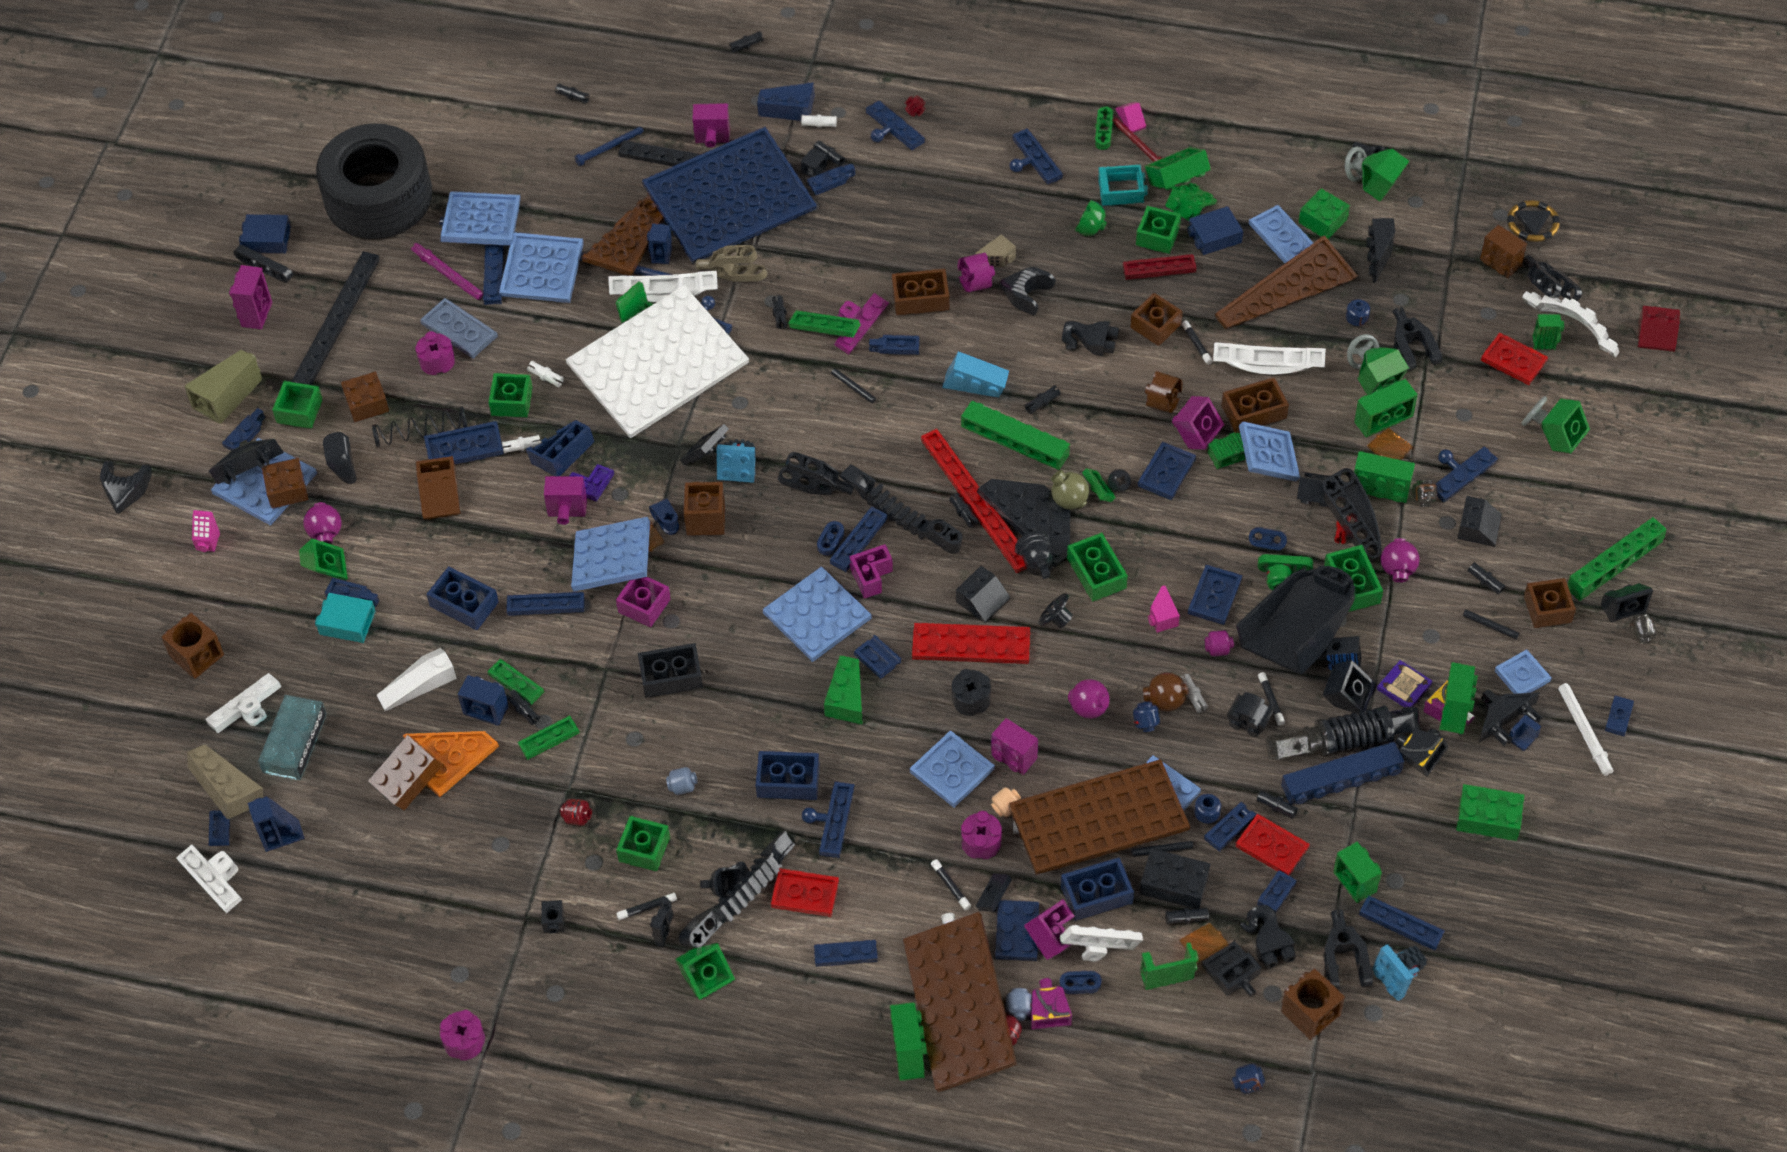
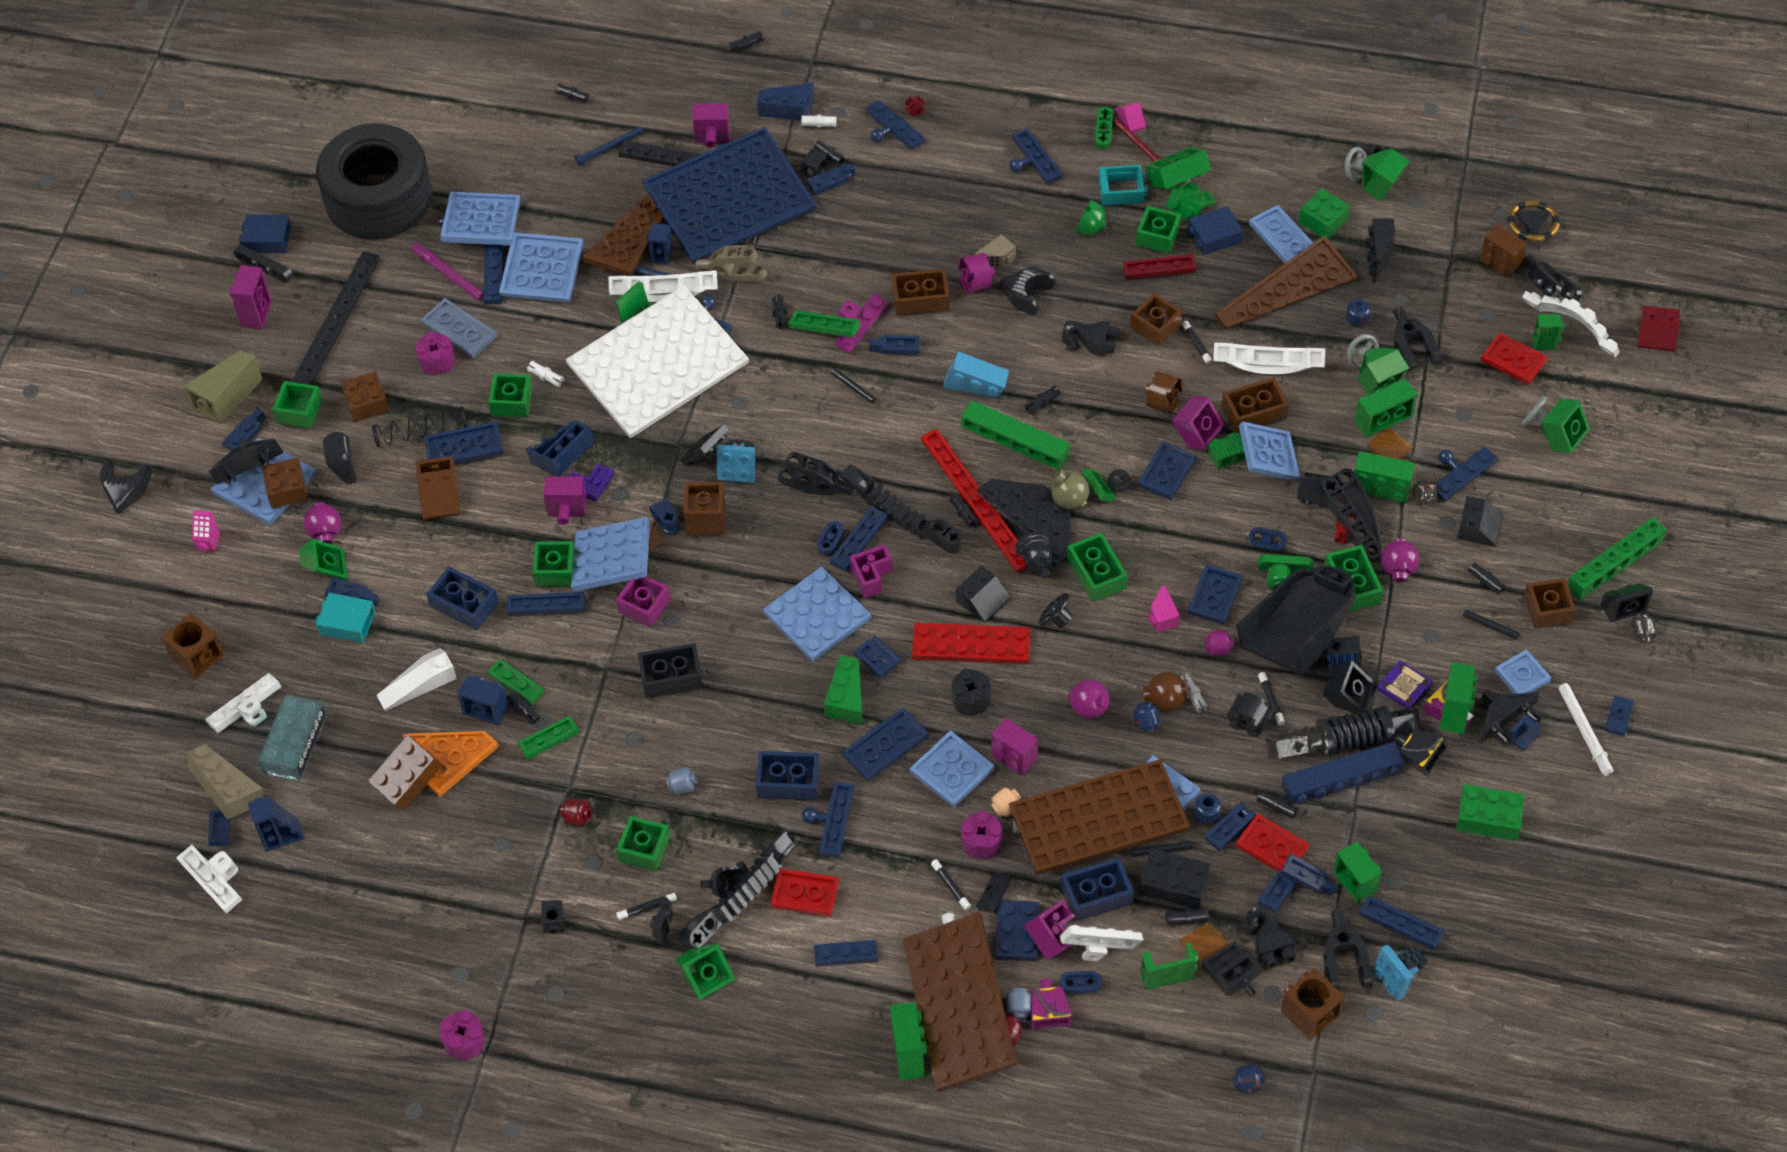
white pin [502,435,541,454] -> none
none -> green brick [532,541,575,586]
none -> dark blue plate [842,707,929,782]
none -> dark blue hinge [1280,854,1337,895]

